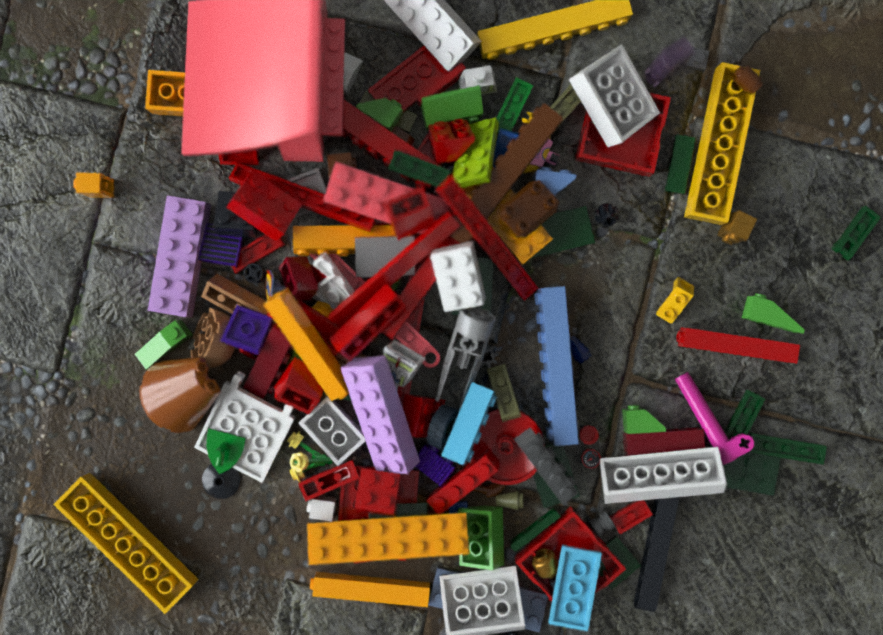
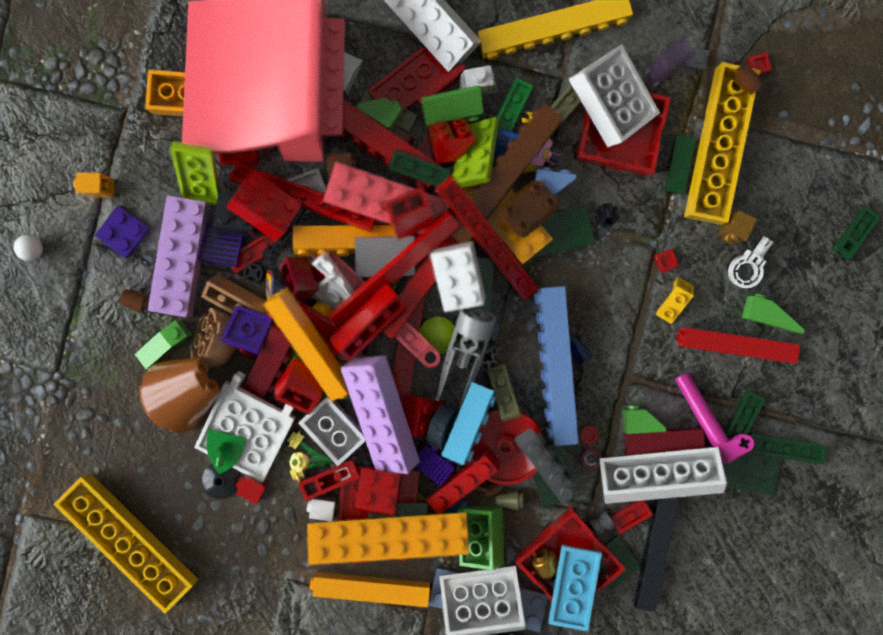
white torso [383,340,425,389] -> none
dark green tile [509,508,561,552] -> none
none -> white piece [14,235,43,261]
none -> dark purple plate [94,205,151,259]
none -> reddish brown brick [120,289,150,313]
none -> lime plate [170,142,220,206]
none -> red brick [236,475,269,504]
none -> black piece [261,207,307,264]
none -> lime dish [419,316,457,354]
none -> red tile [653,248,679,273]
none -> white pin [728,236,774,288]
none -> red tile [747,52,773,75]

